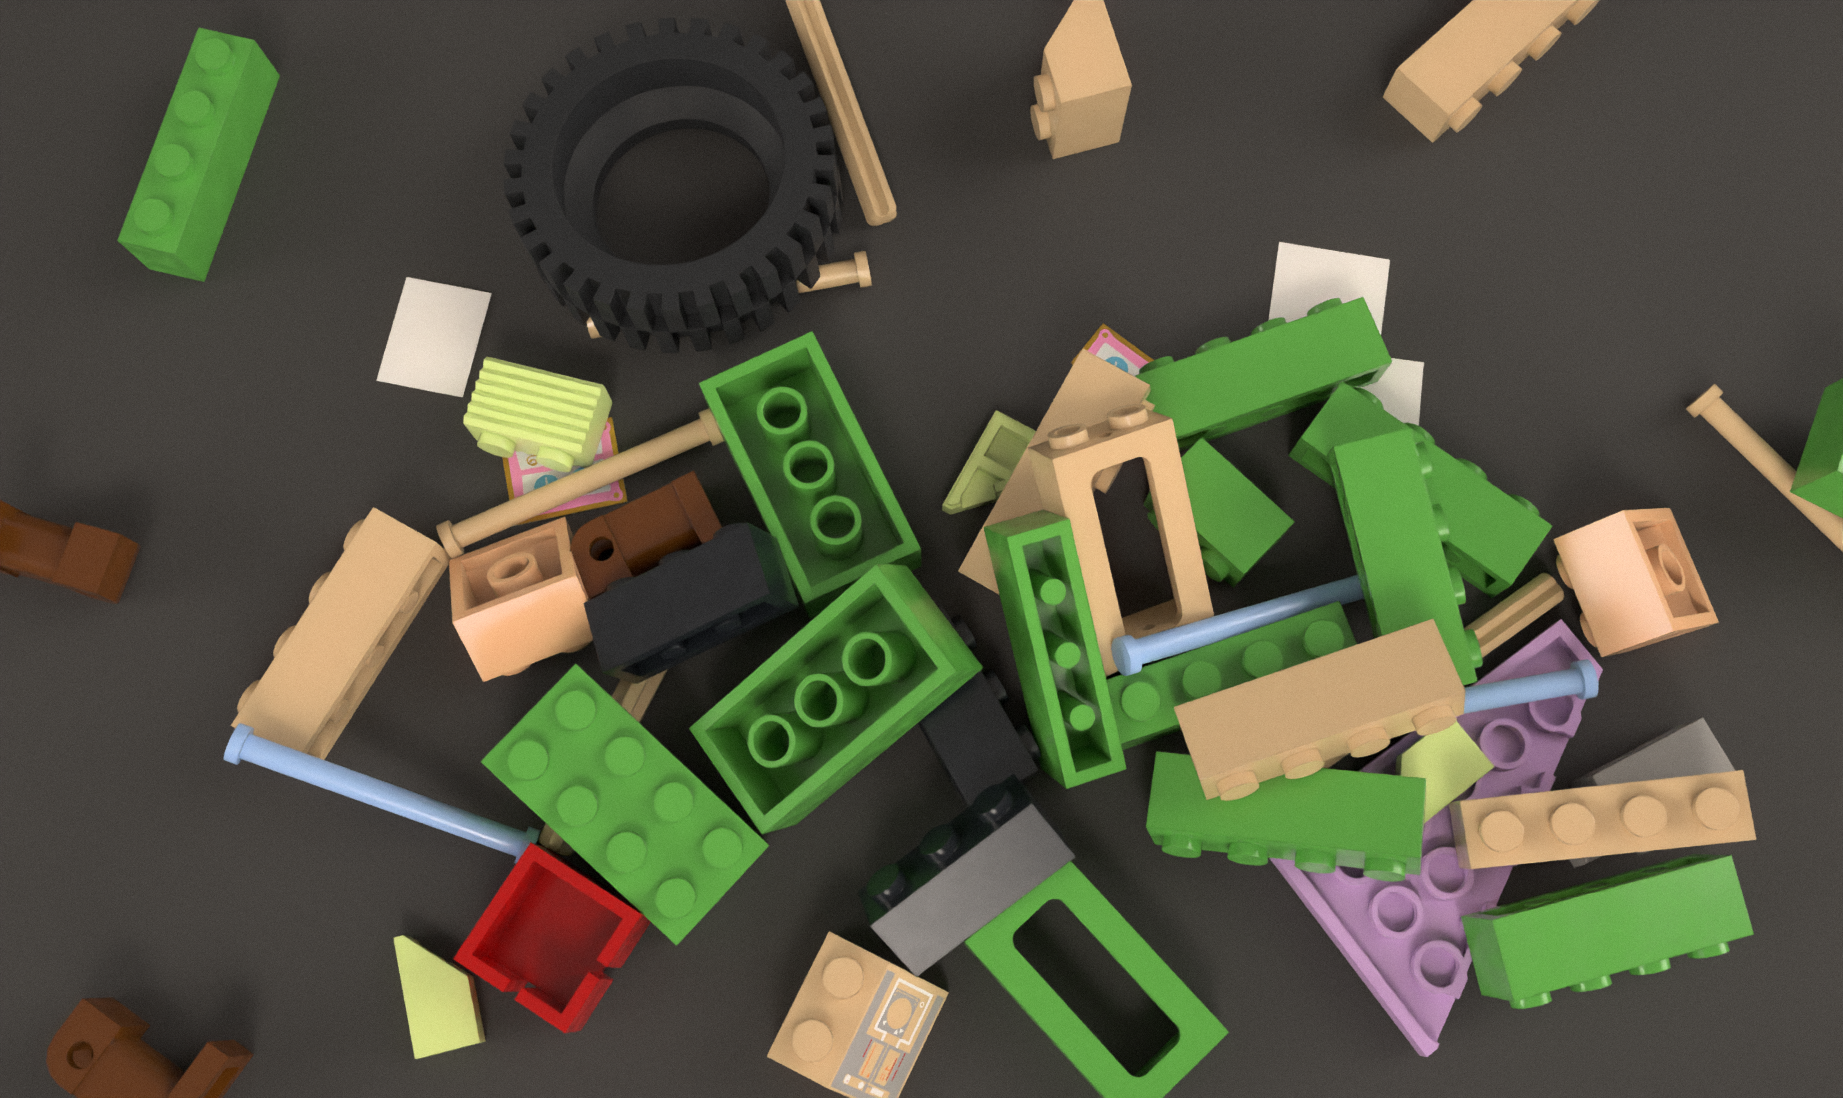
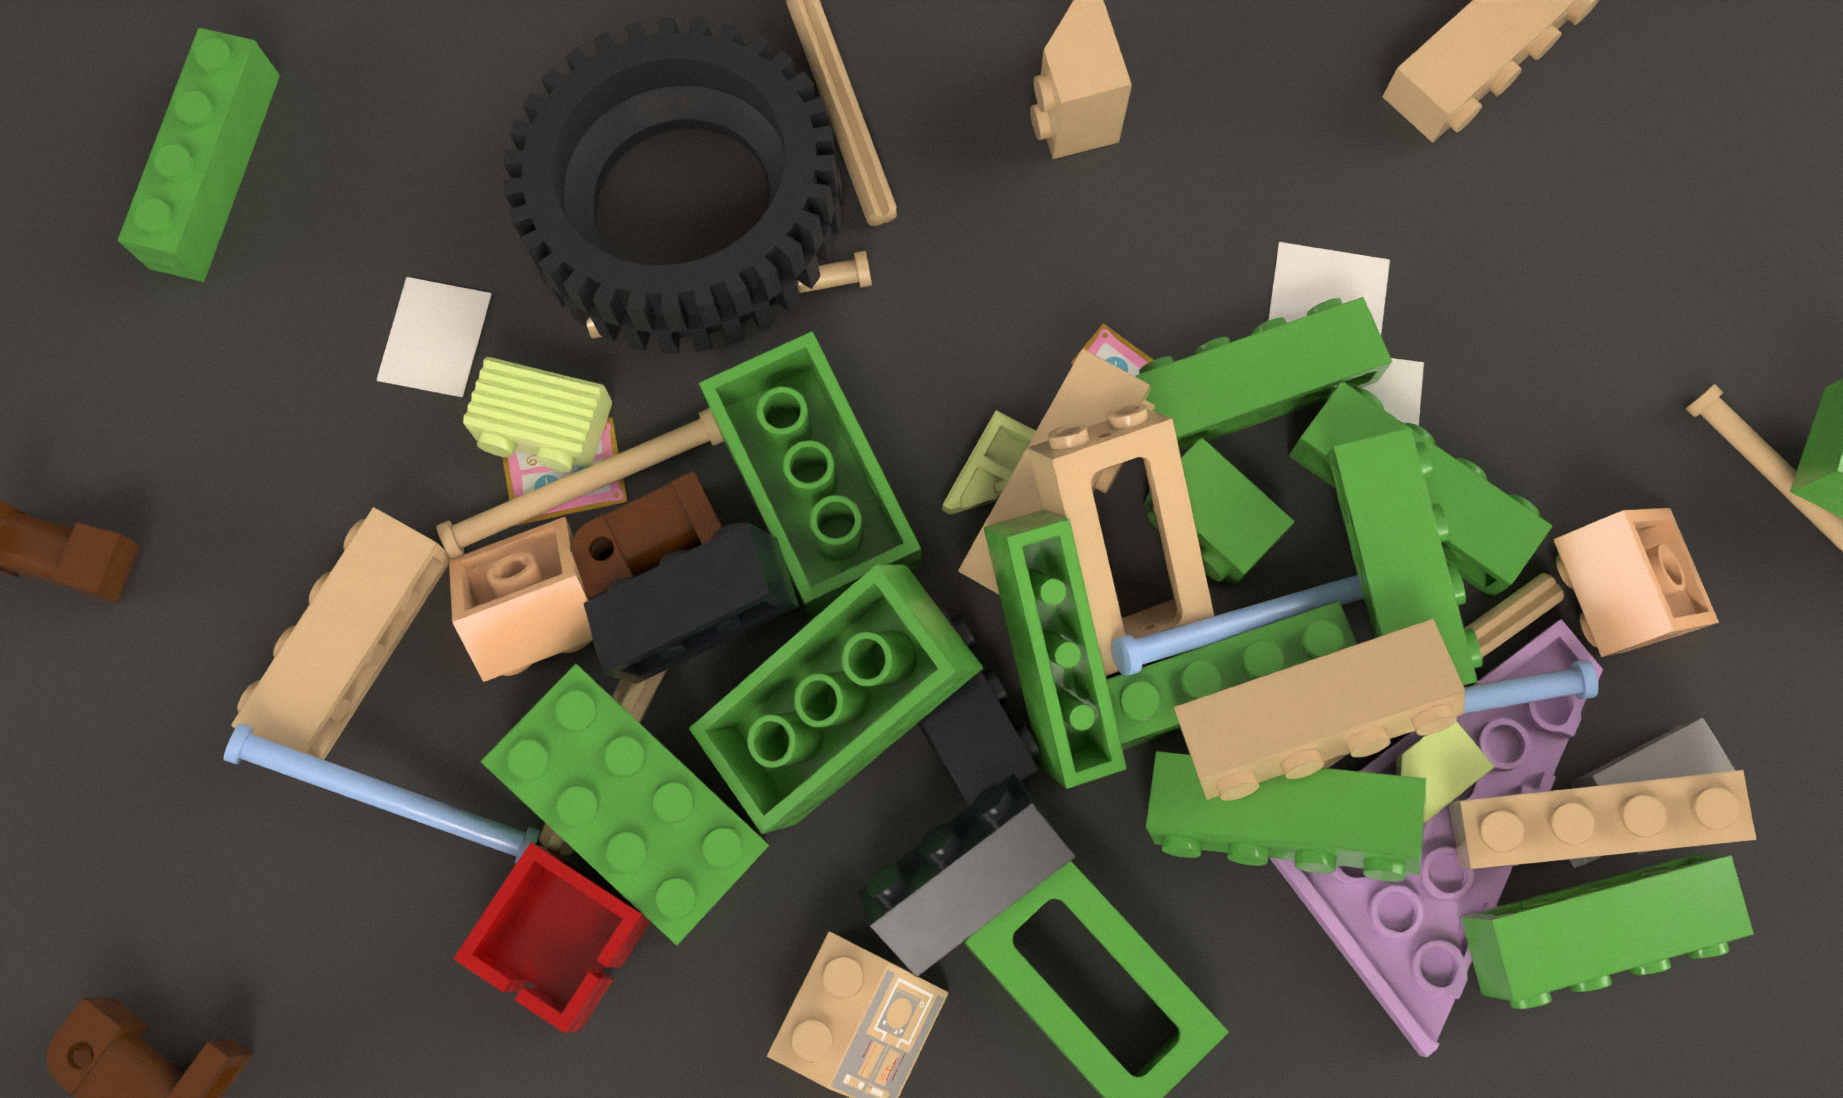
yellowish green tile [393,935,486,1059] -> none

